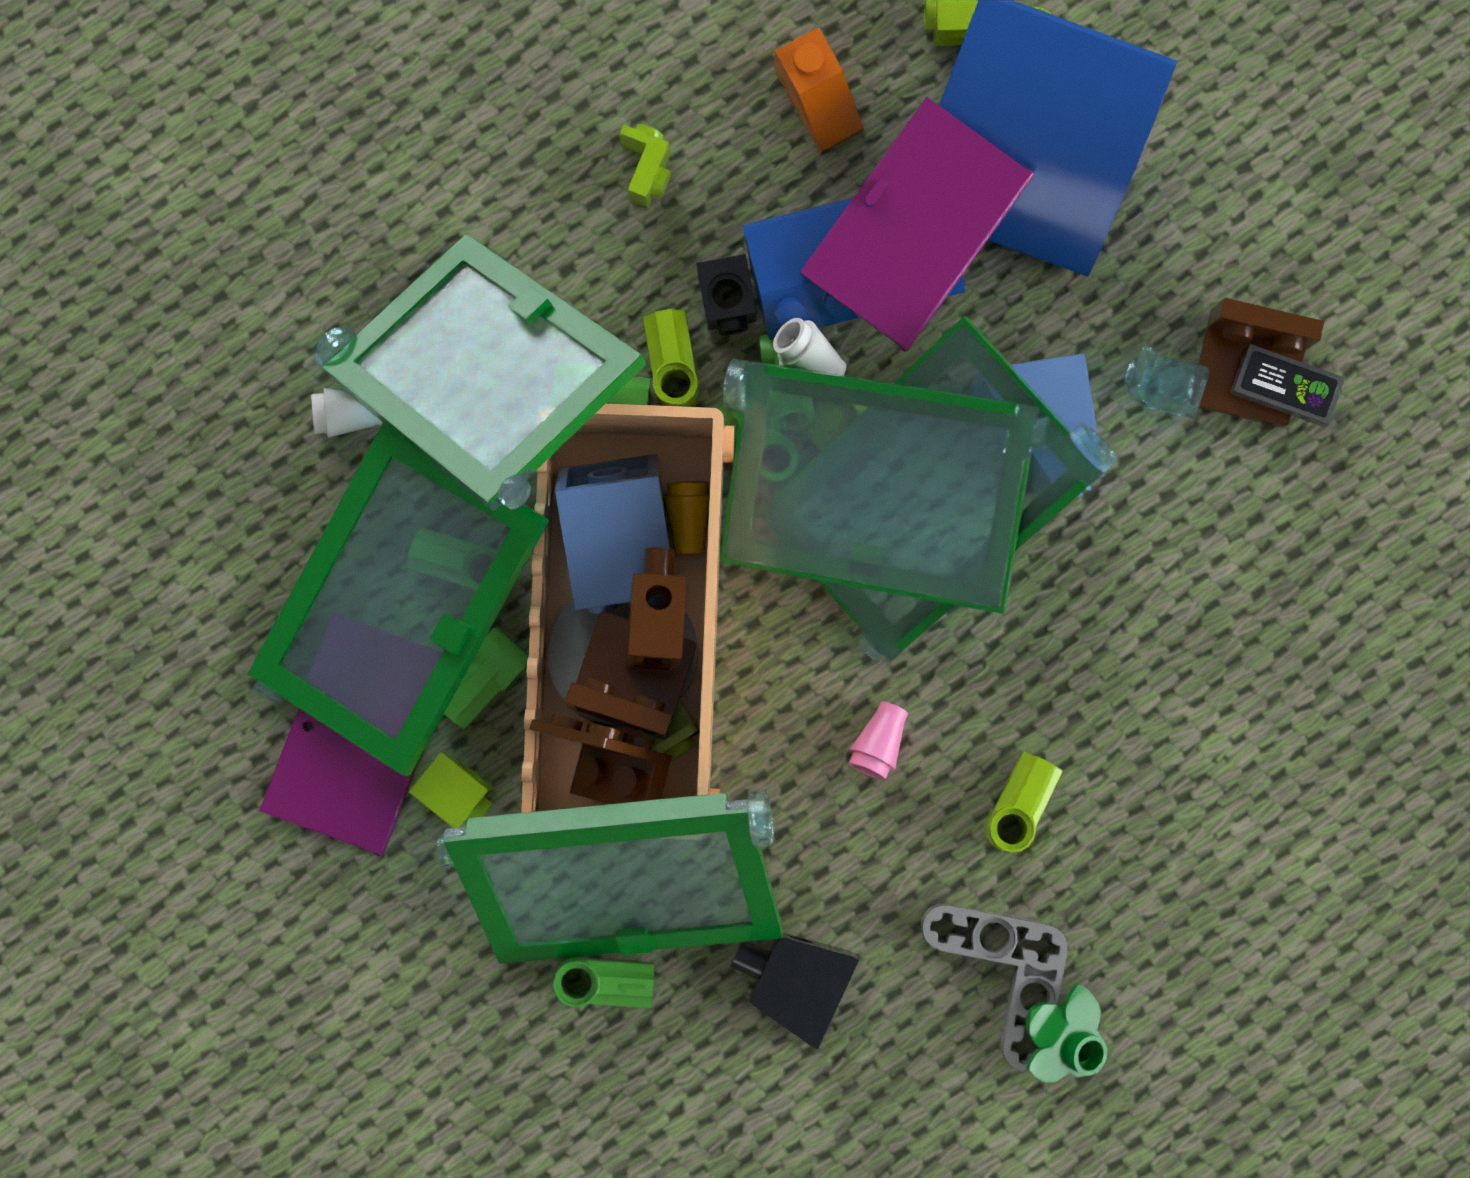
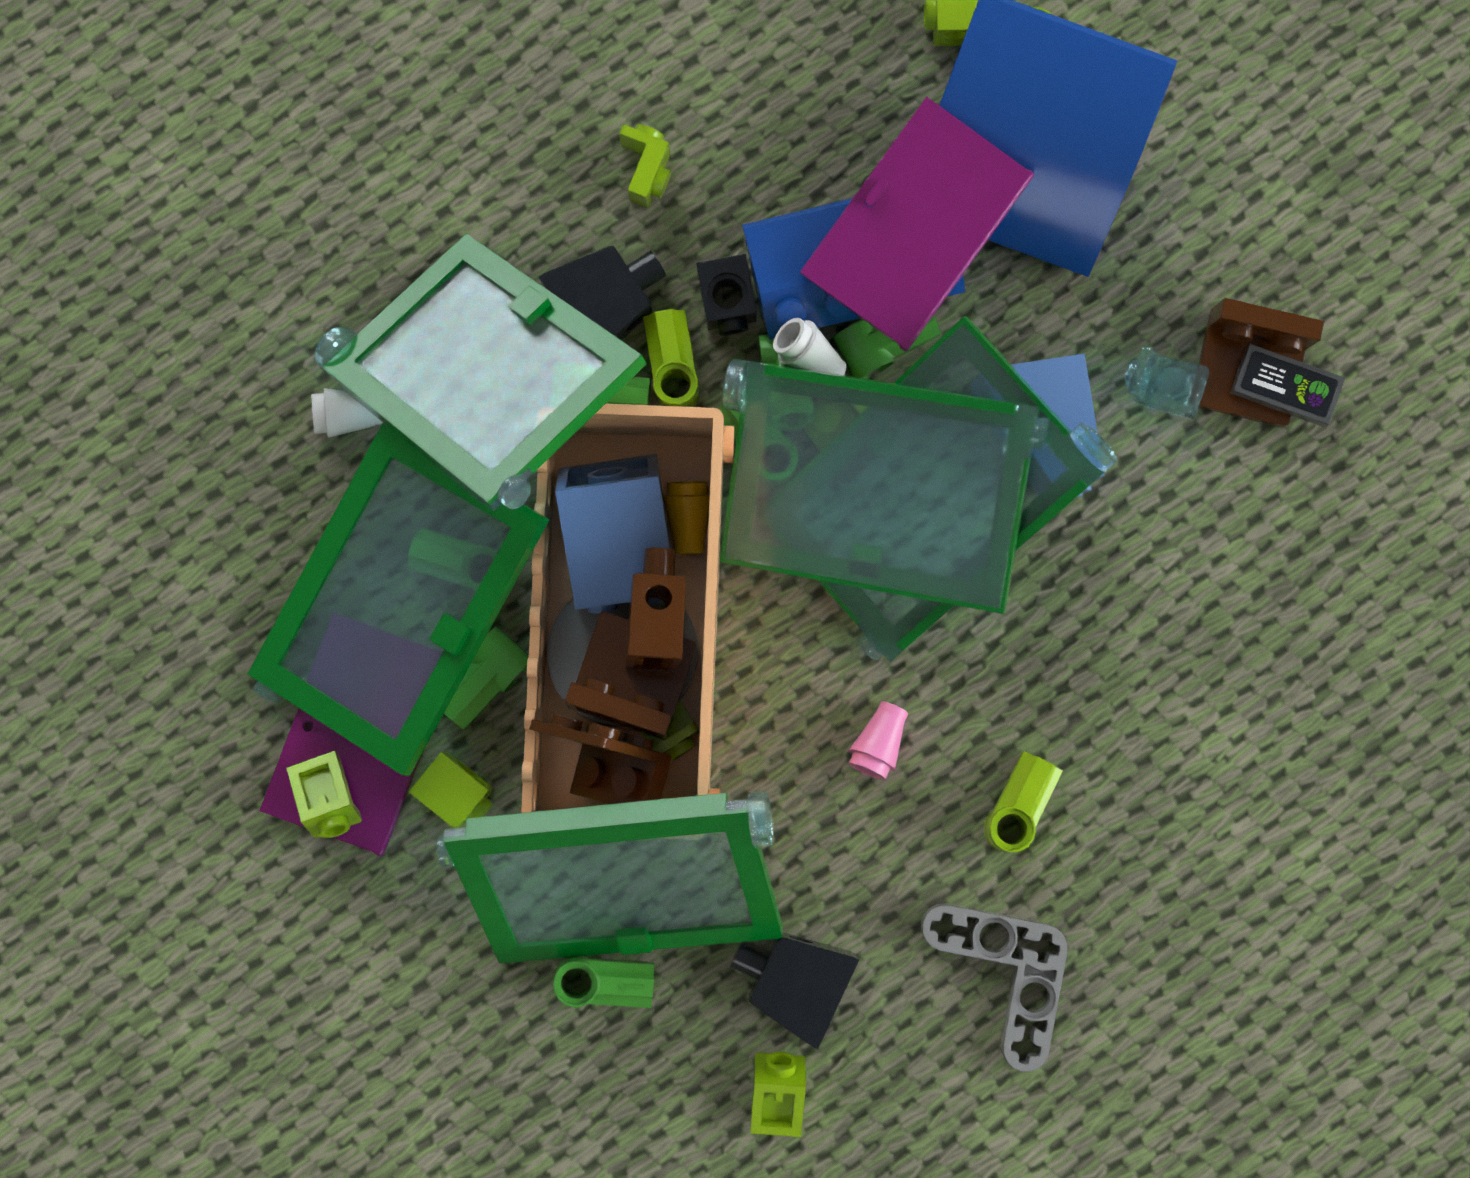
orange slope [774,27,864,153] -> none
plate [1026,983,1108,1083] -> none
none -> lime bracket [286,751,362,838]
none -> black torso [539,246,666,364]
none -> lime bracket [750,1052,806,1137]
none -> bright green piece [833,315,941,379]

